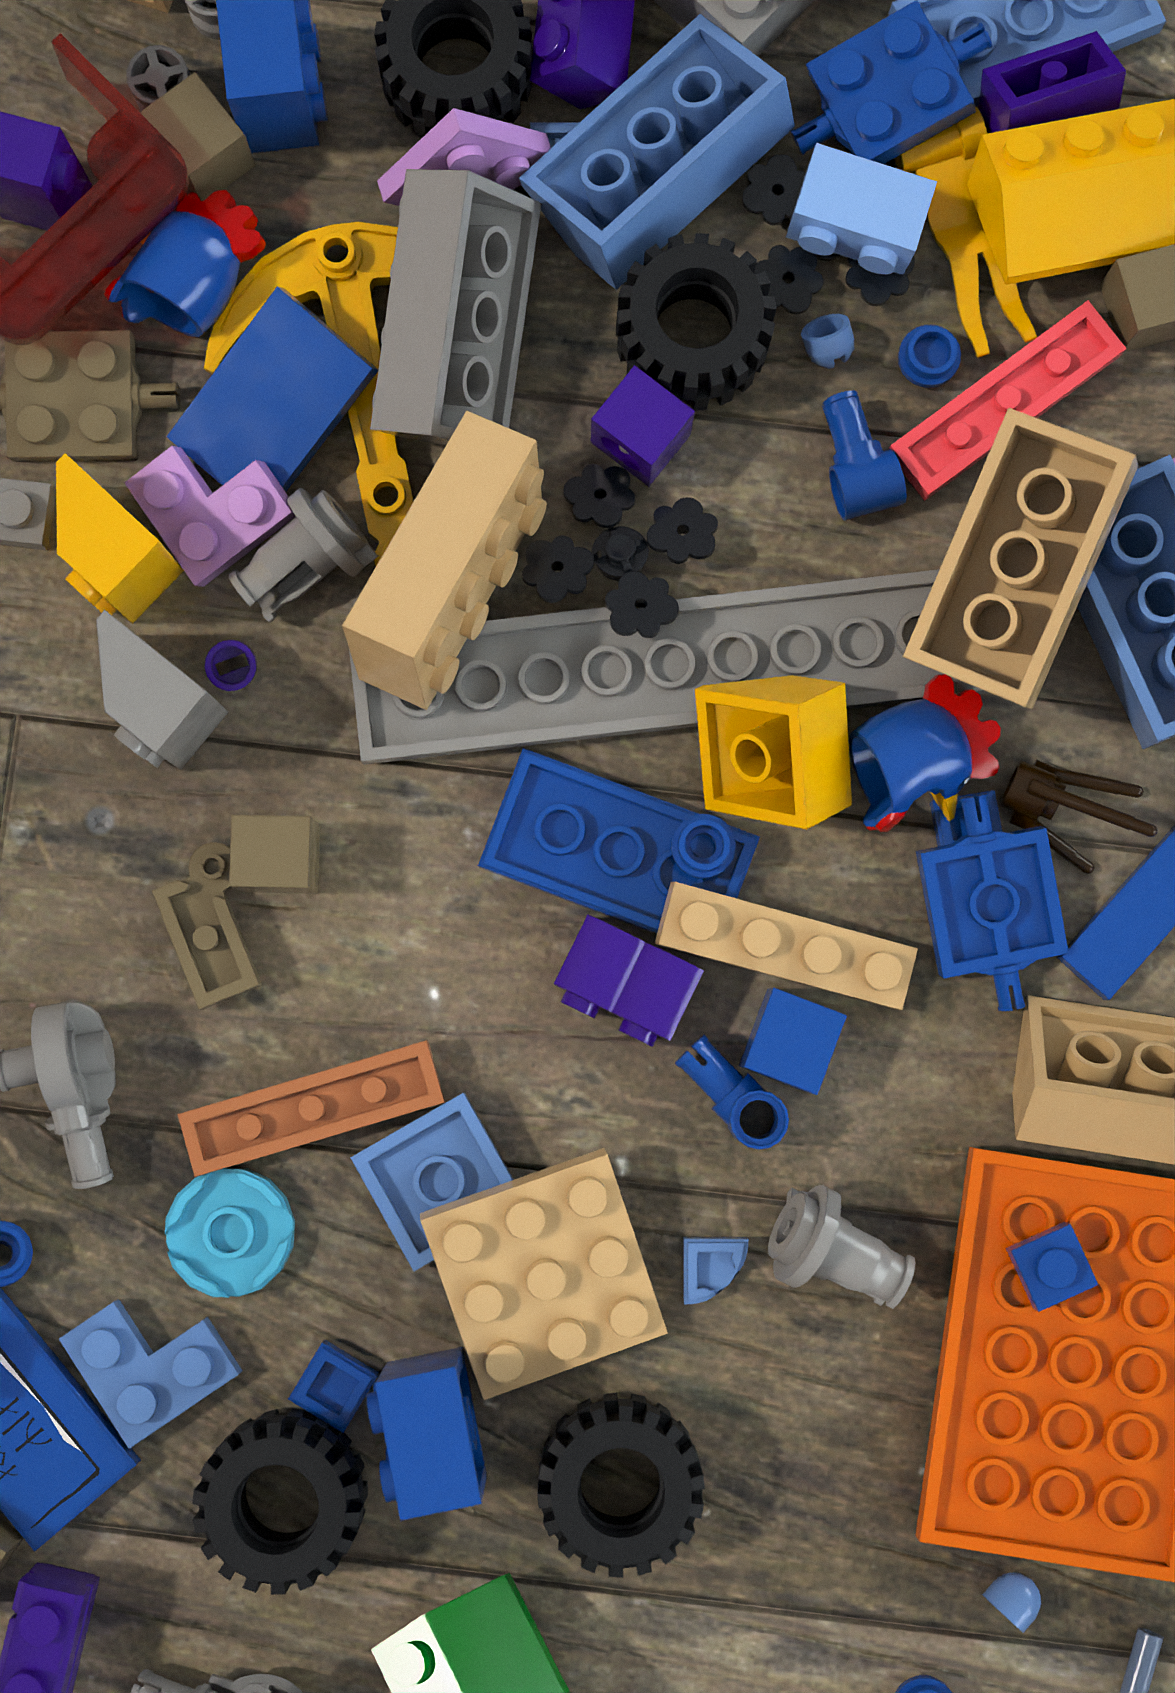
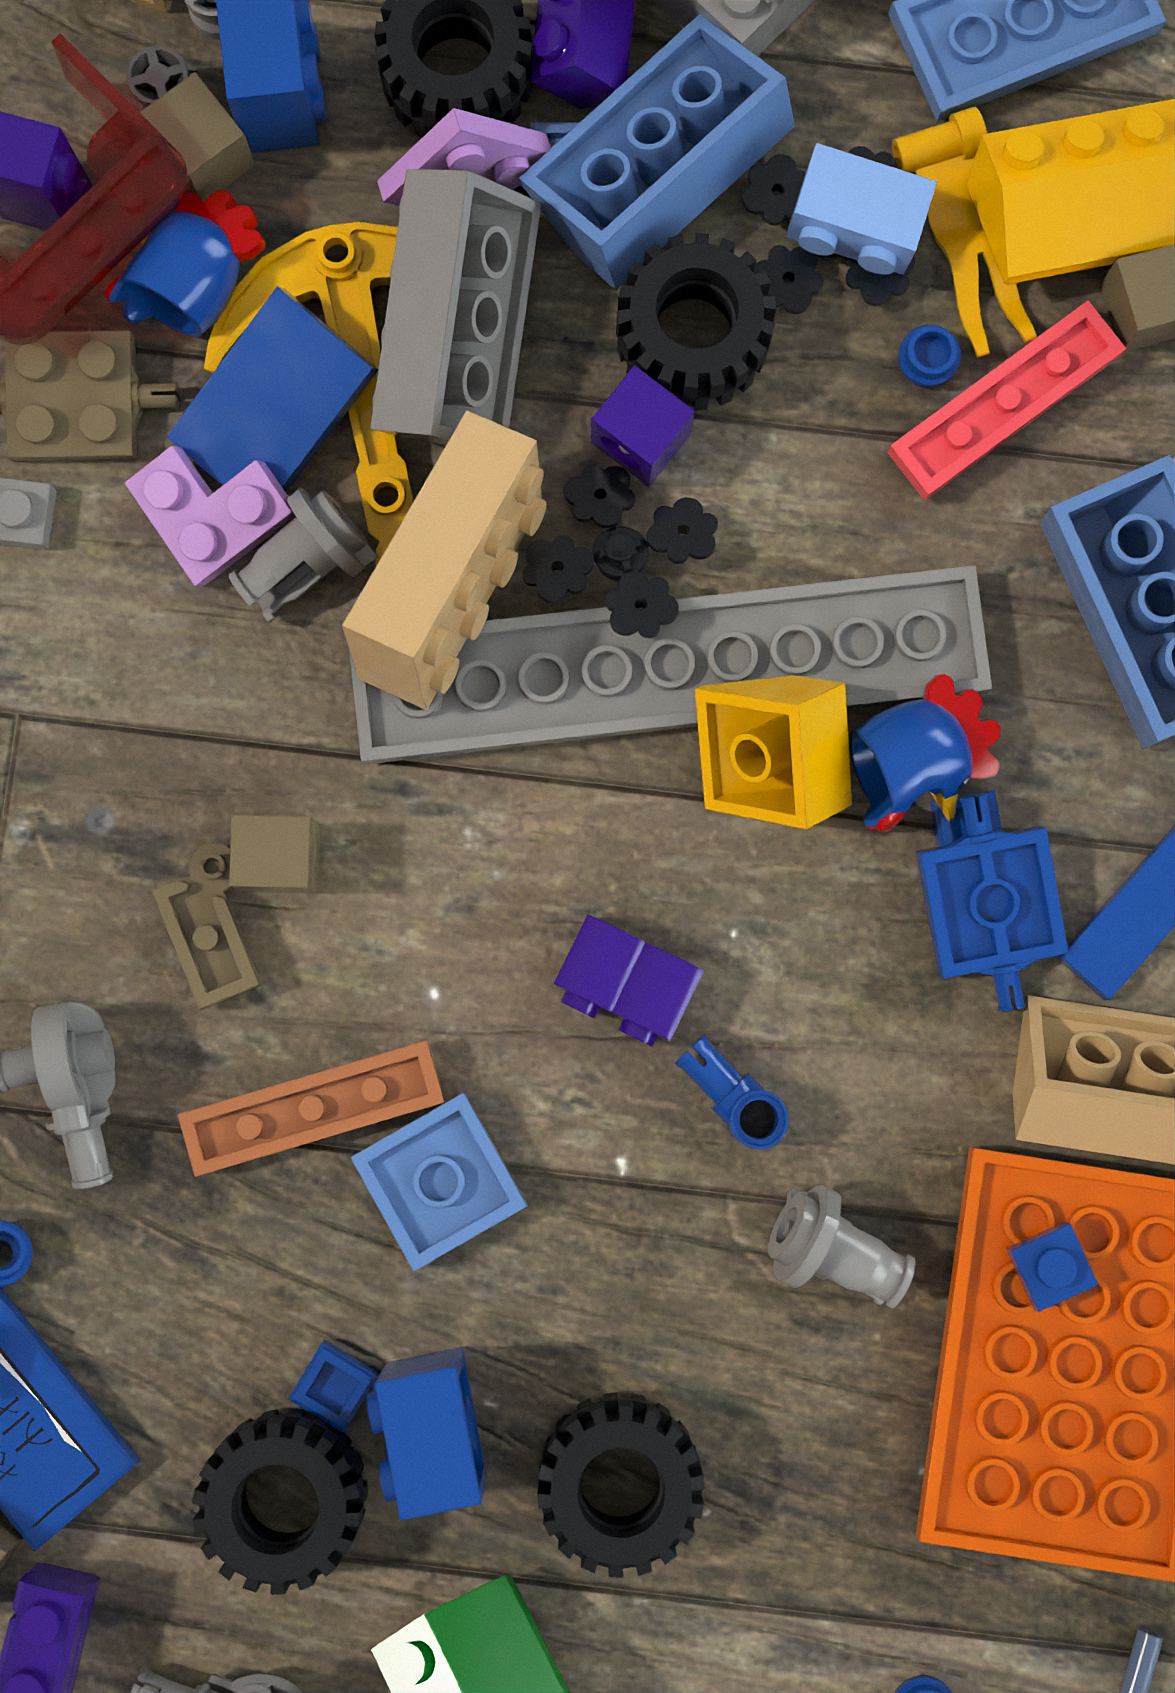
yellow slope [56,453,184,624] -> none
medium blue plate [59,1299,243,1449] -> none
light grey slope [96,610,228,770] -> none
medium azure tile [165,1167,295,1298] -> none
dark purple hinge [205,640,257,691] -> none
tan plate [419,1148,668,1400] -> none
blue tile [478,748,760,934] -> none
tan plate [654,882,918,1010] -> none
blue plate [671,814,736,878] -> none
medium blue tile [683,1237,749,1305] -> none
blue piece [738,987,847,1095] -> none
blue plate [790,0,992,164] -> none
medium blue hinge [801,314,854,369] -> none
blue pin [822,390,907,521] -> none
tan brick [903,407,1138,709] -> none
dark purple brick [978,31,1126,134] -> none
medium blue hinge [982,1573,1041,1633] -> none
dark brown plant [1000,760,1158,874] -> none

